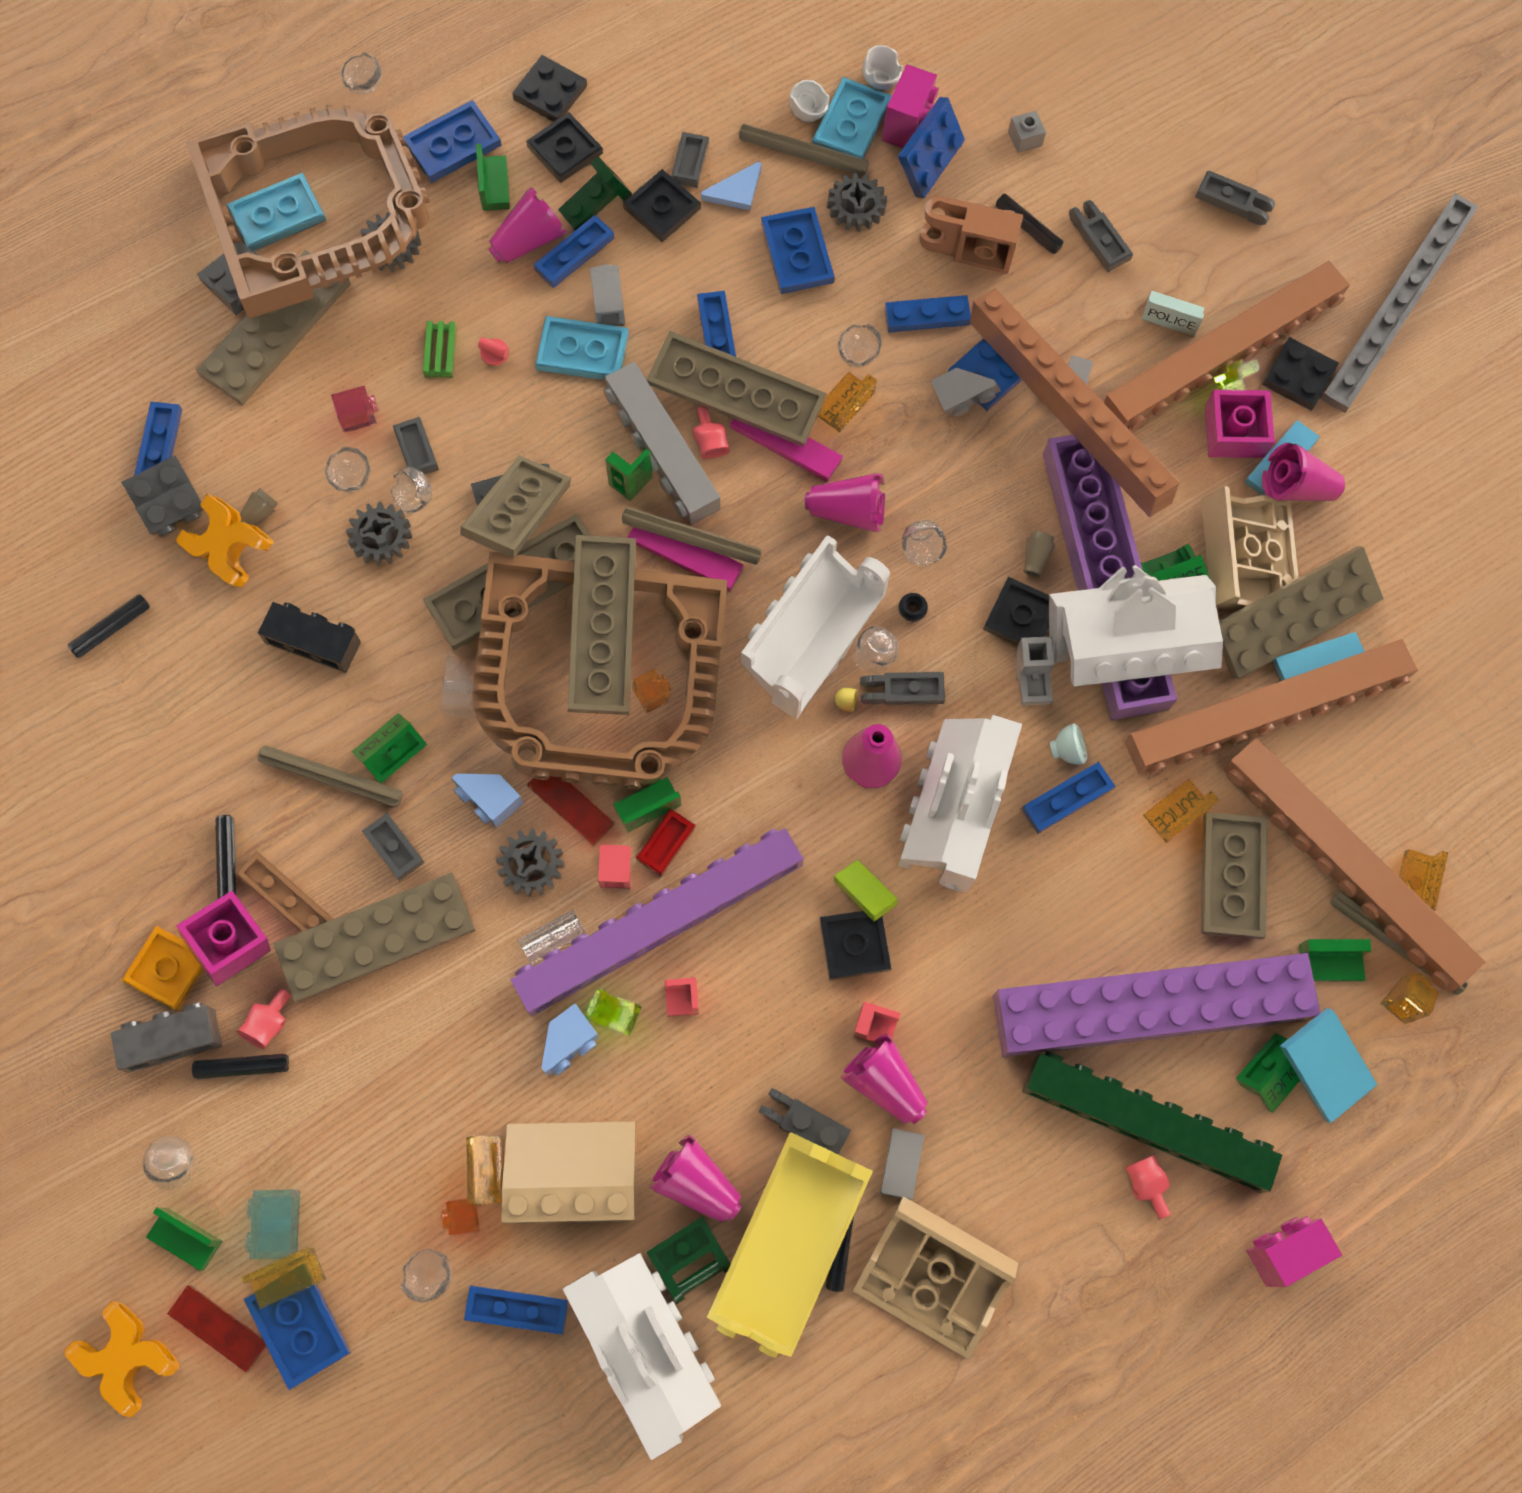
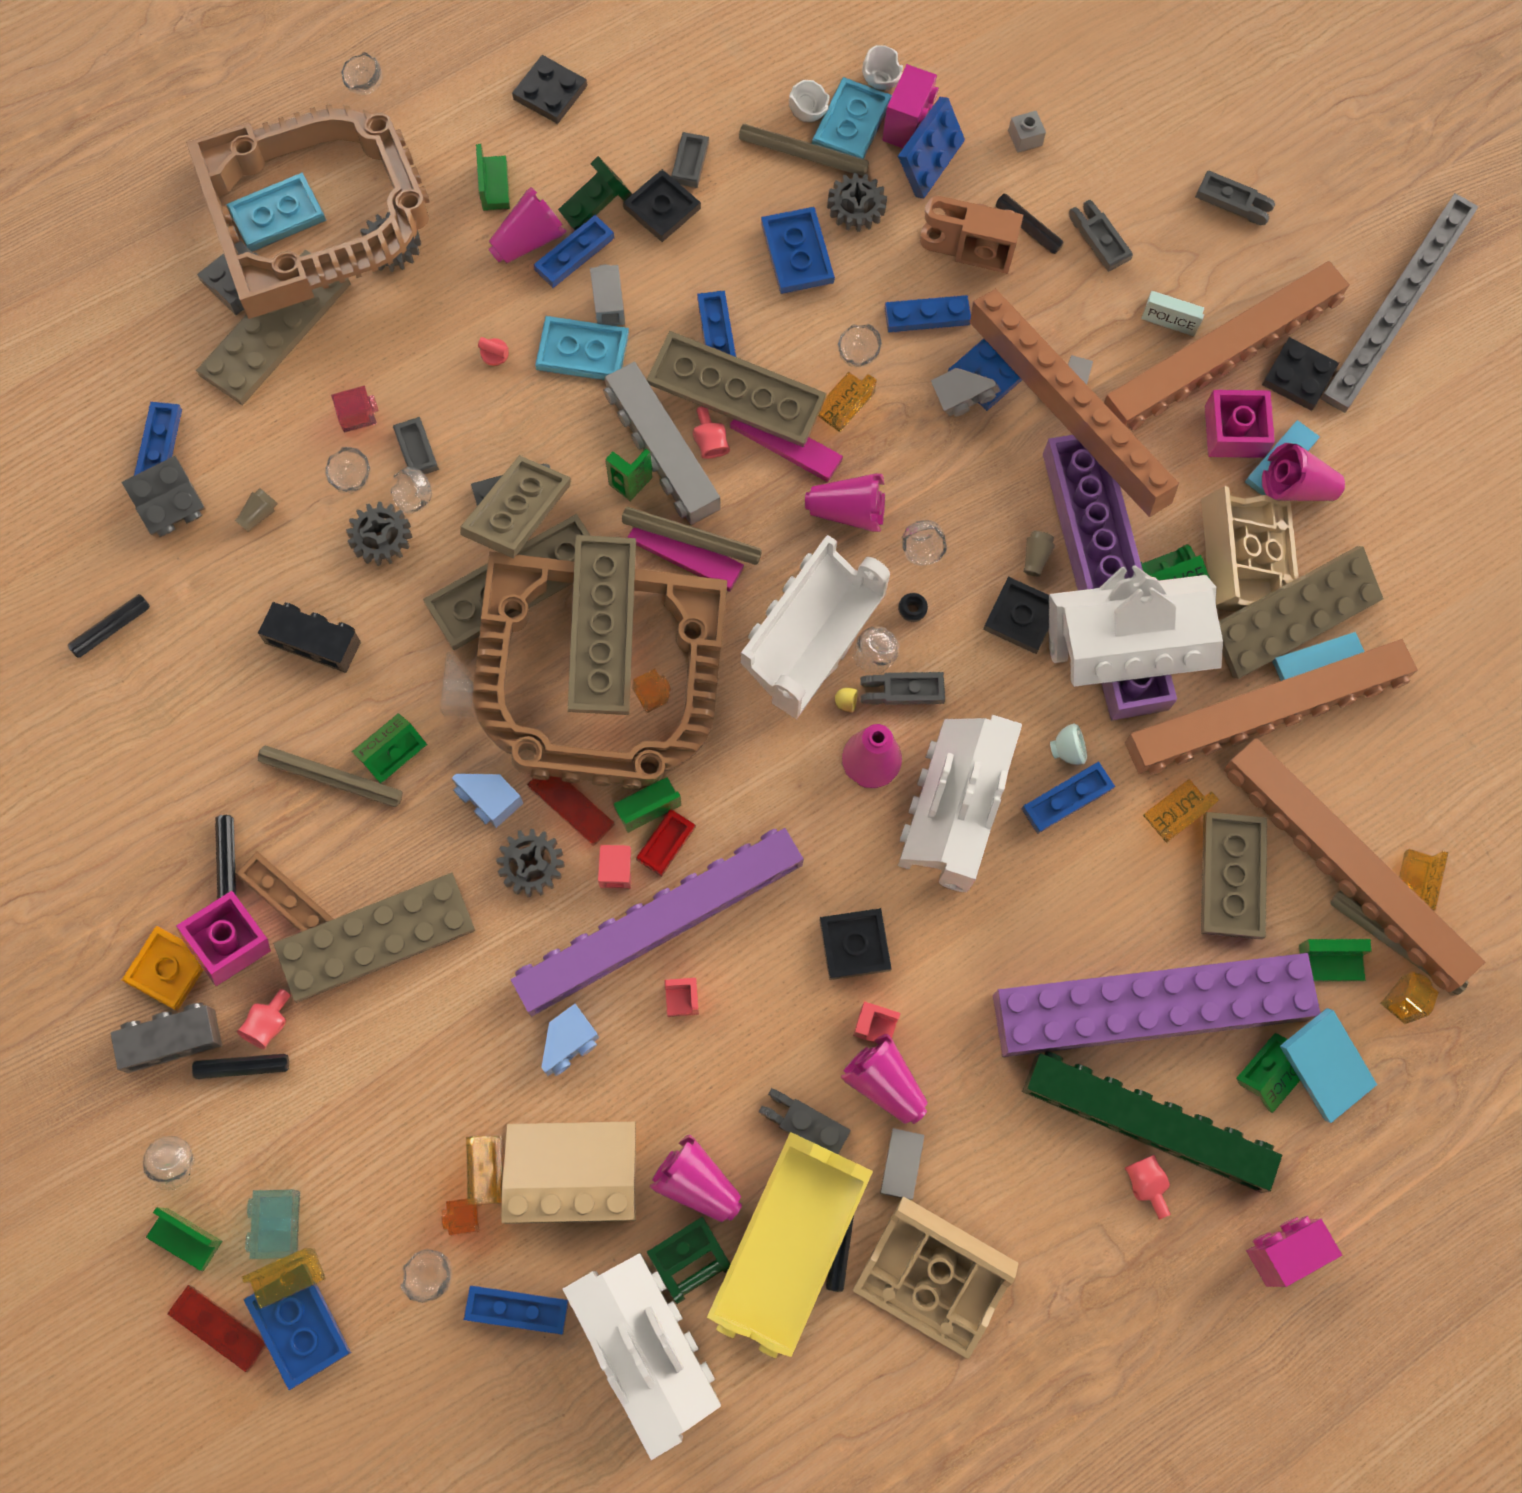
light orange piece [64,1300,180,1417] -> none
light orange piece [176,494,274,588] -> none
dark grey plate [362,813,425,881] -> none
blue plate [403,100,502,183] -> none
bright green tile [423,321,457,378] -> none
clear axle [518,910,585,964] -> none
black plate [526,112,603,183] -> none
clear neon green bracket [585,988,642,1036] -> none
light blue tile [701,162,762,211] -> none
lime tile [834,859,898,921] -> none
light grey brick [1016,637,1054,706] -> none
clear neon green bracket [1214,359,1260,390] -> none

